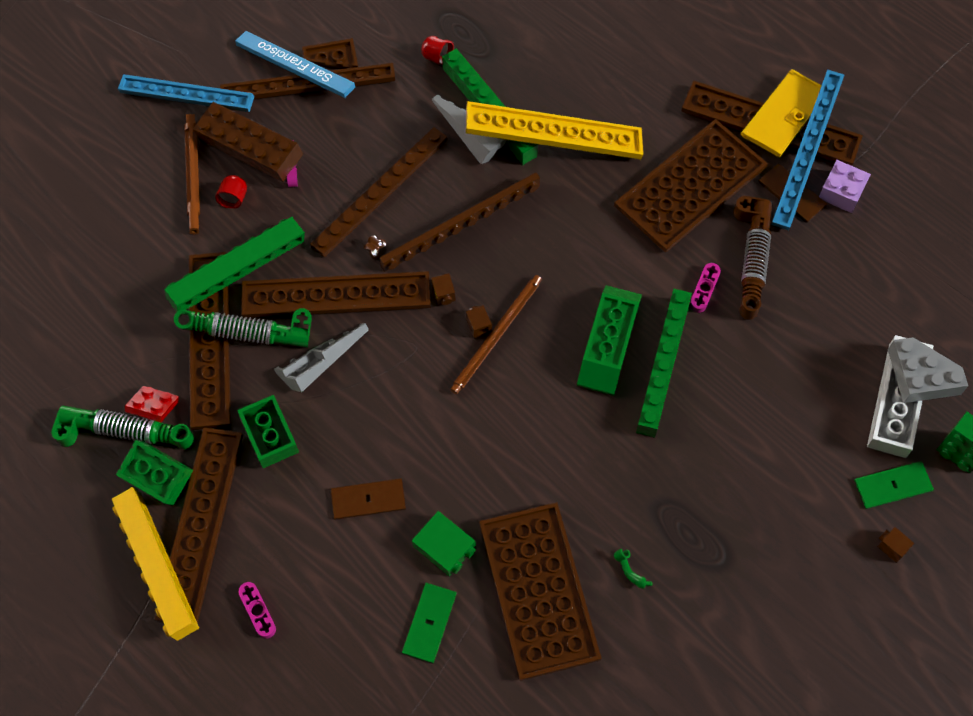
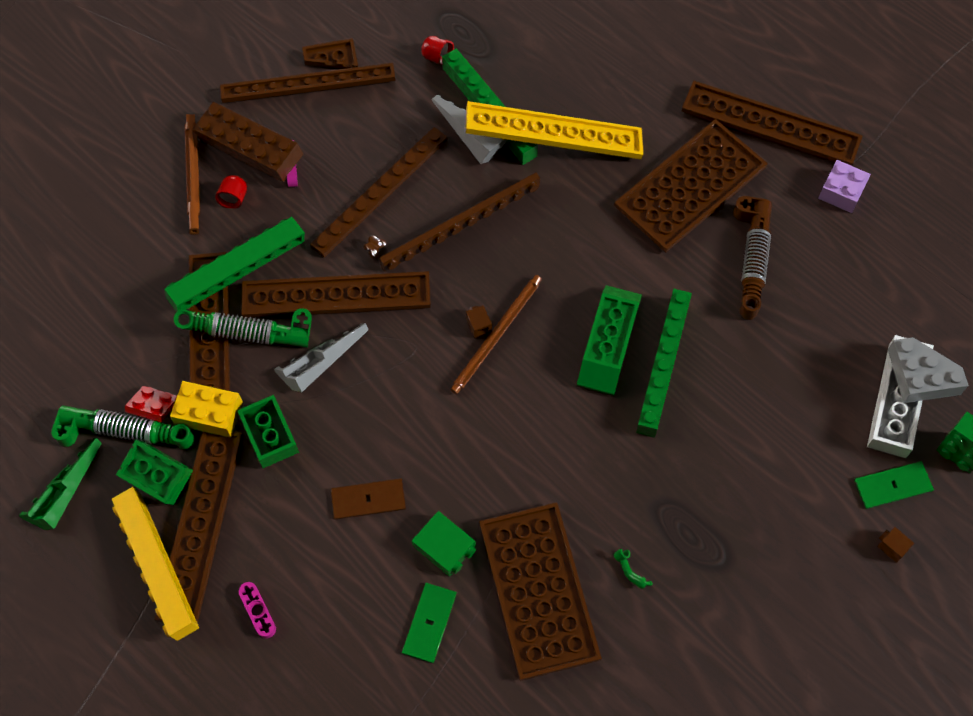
dark azure plate [118,74,254,112] -> none
dark azure tile [235,31,355,98] -> none
reddish brown brick [431,273,456,305] -> none
dark pink beam [690,263,721,313] -> none
yellow door [740,69,822,157] -> none
reddish brown piece [759,163,827,223] -> none
dark azure plate [771,69,844,231] -> none
none -> green wedge [19,438,102,530]
none -> yellow brick [170,381,243,438]

